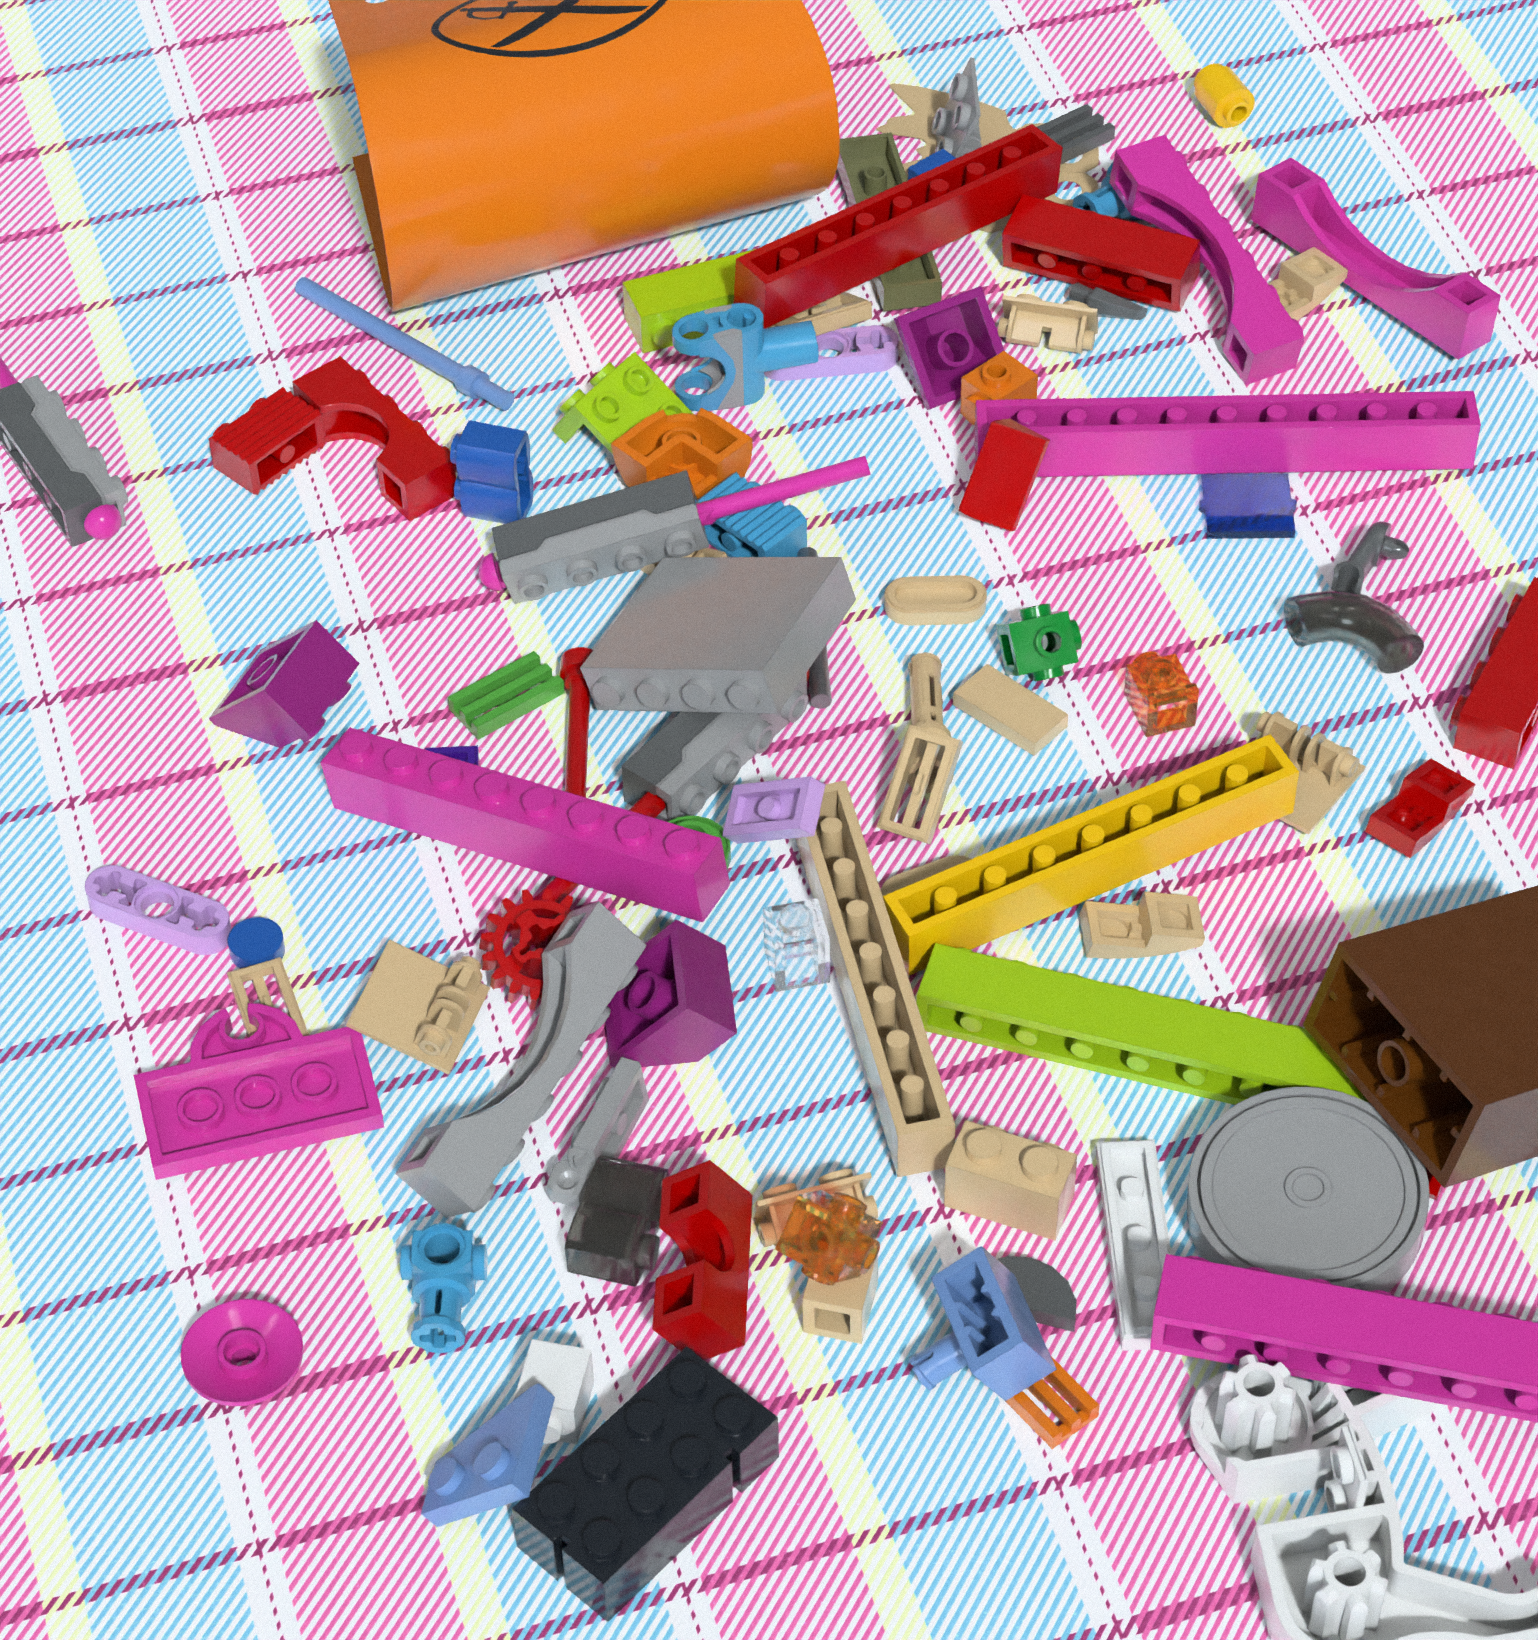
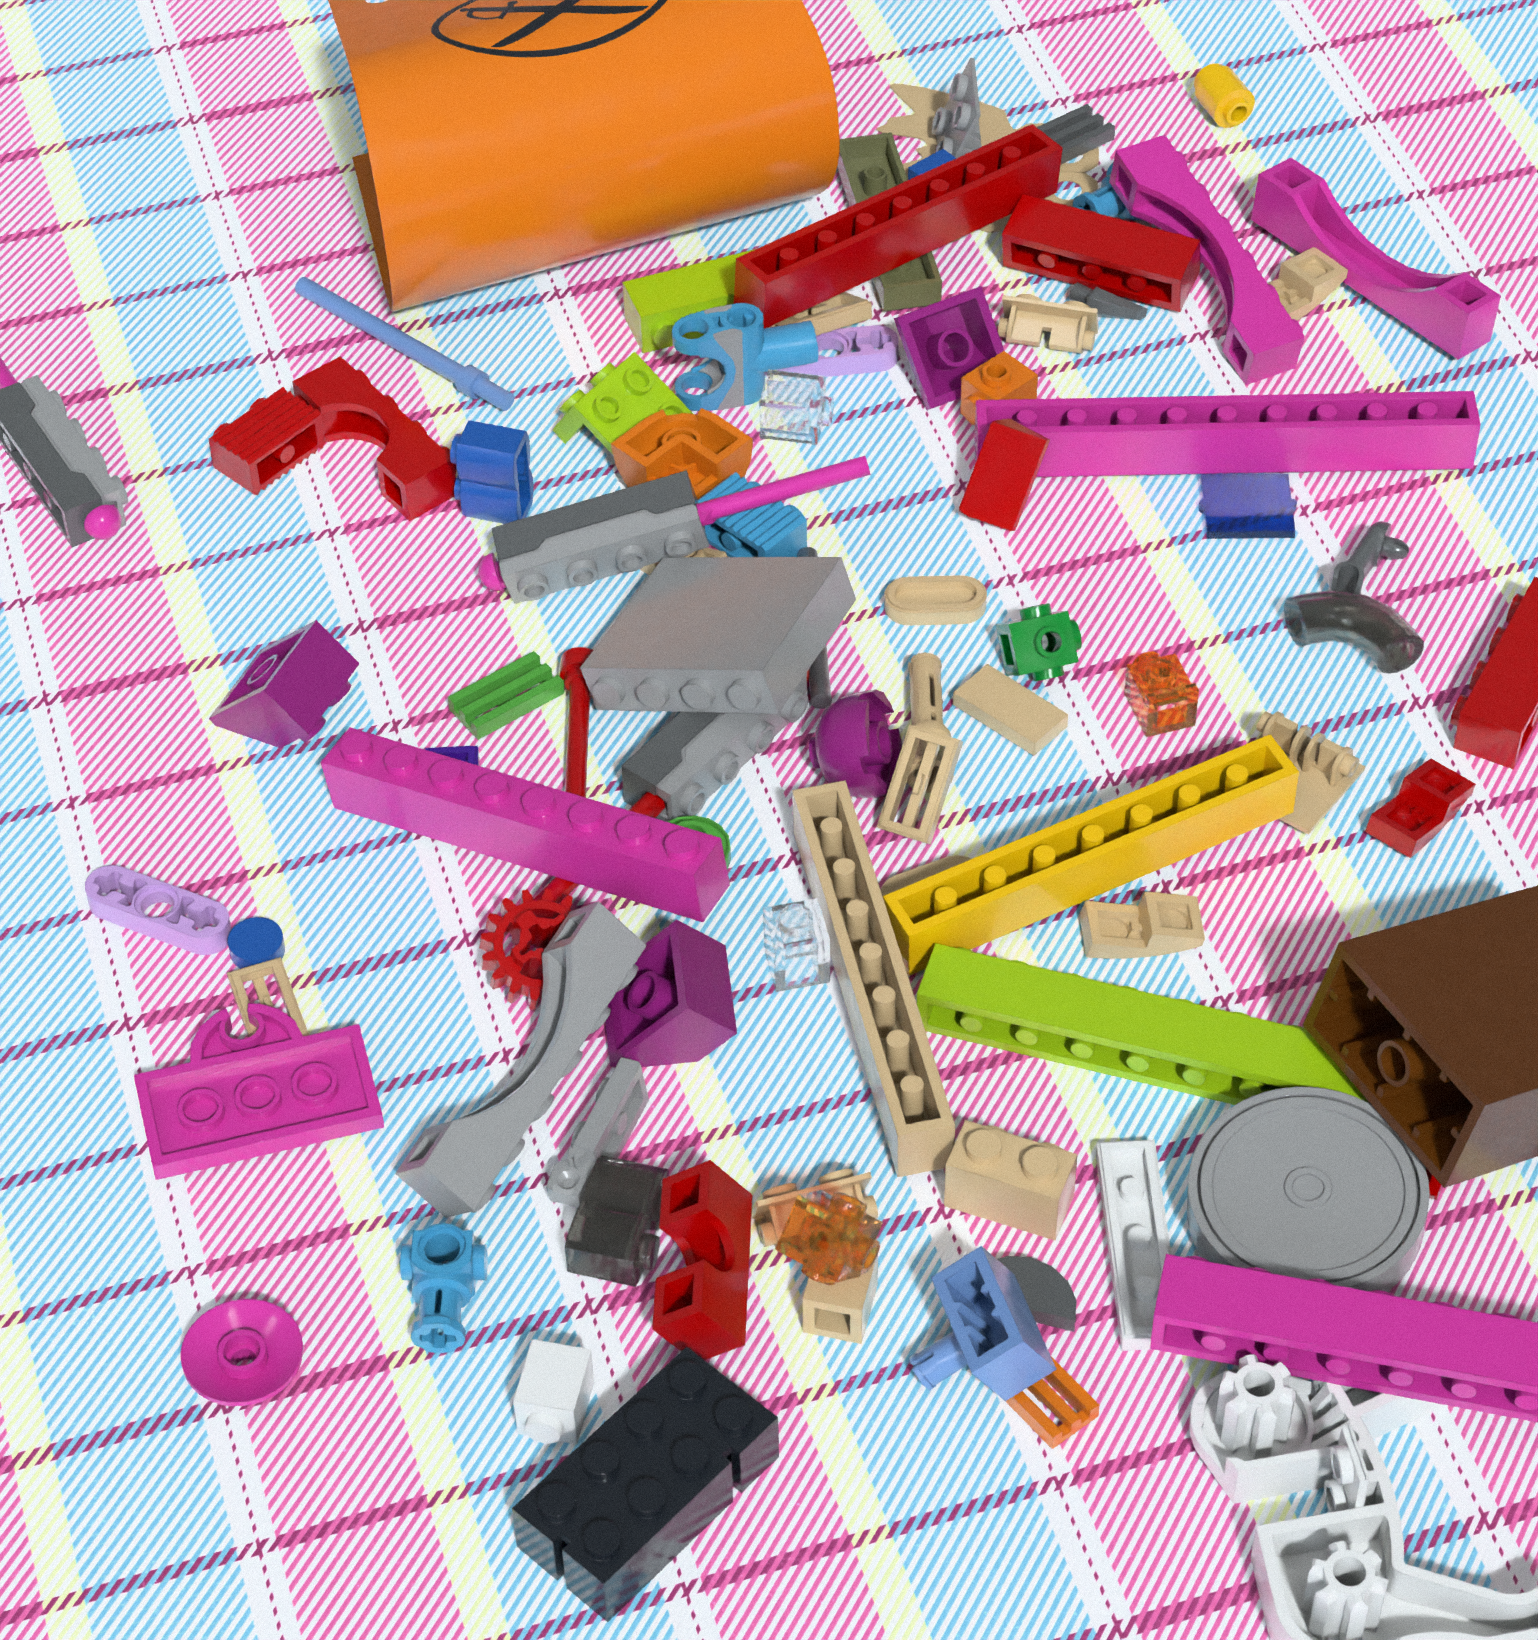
tan hinge [346,939,491,1075] -> none
medium blue wing [421,1384,555,1527] -> none
lavender plate [722,776,826,844] -> none
none -> clear brick [759,369,834,445]
none -> magenta cylinder [809,689,902,798]

